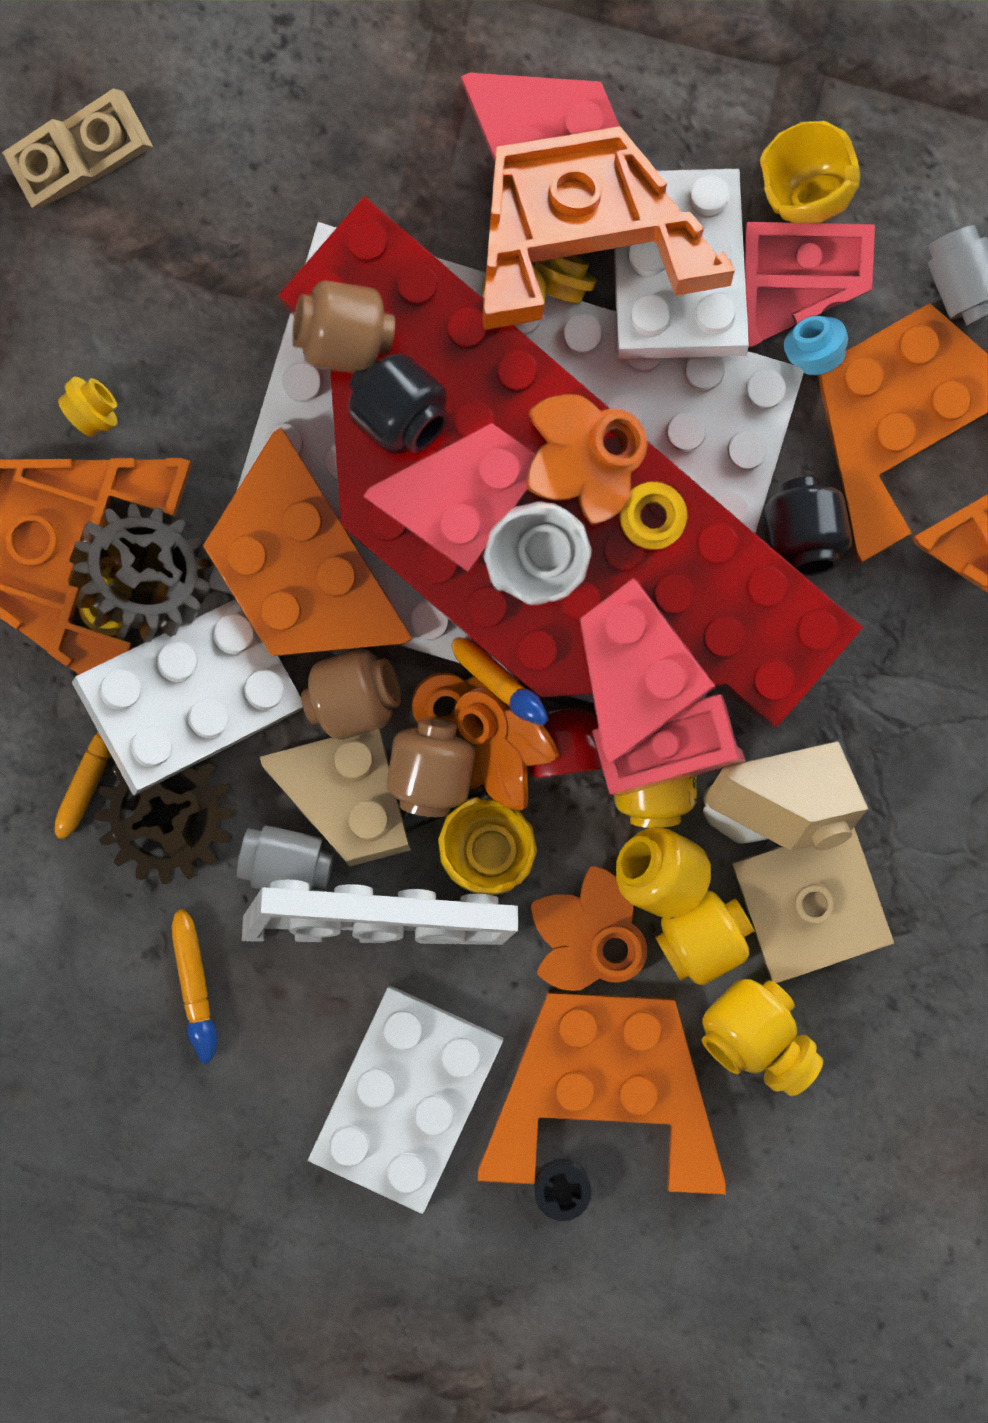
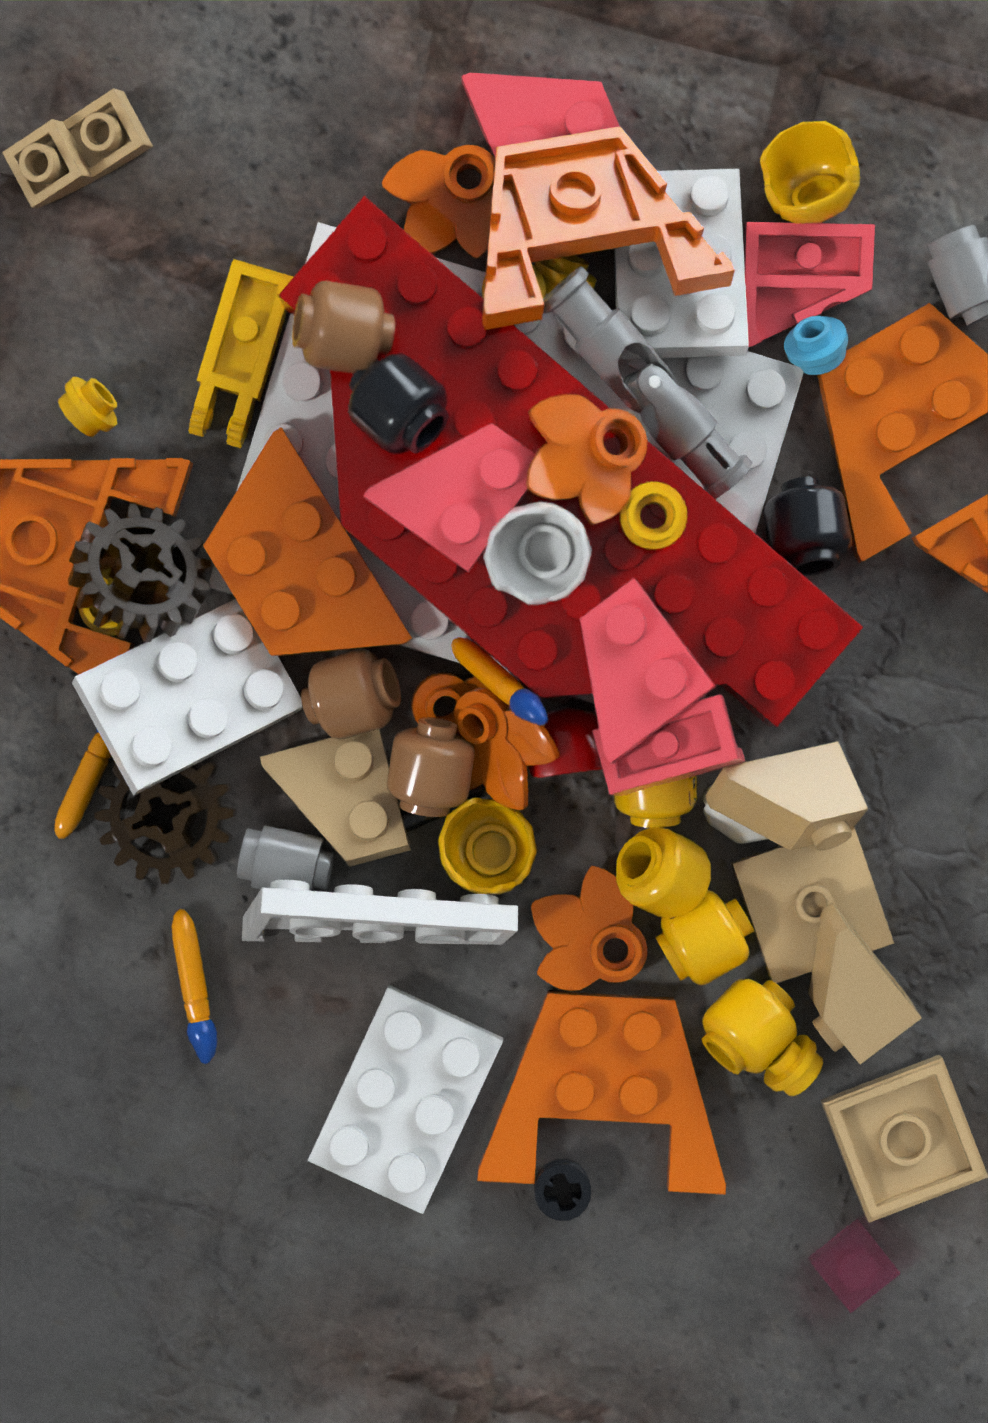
none -> yellow hinge [188,259,293,448]
none -> orange plate [382,145,495,259]
none -> light grey piece [543,266,753,499]
none -> tan slope [808,903,922,1065]
none -> clear pink plate [808,1219,901,1313]
none -> tan plate [821,1055,988,1223]

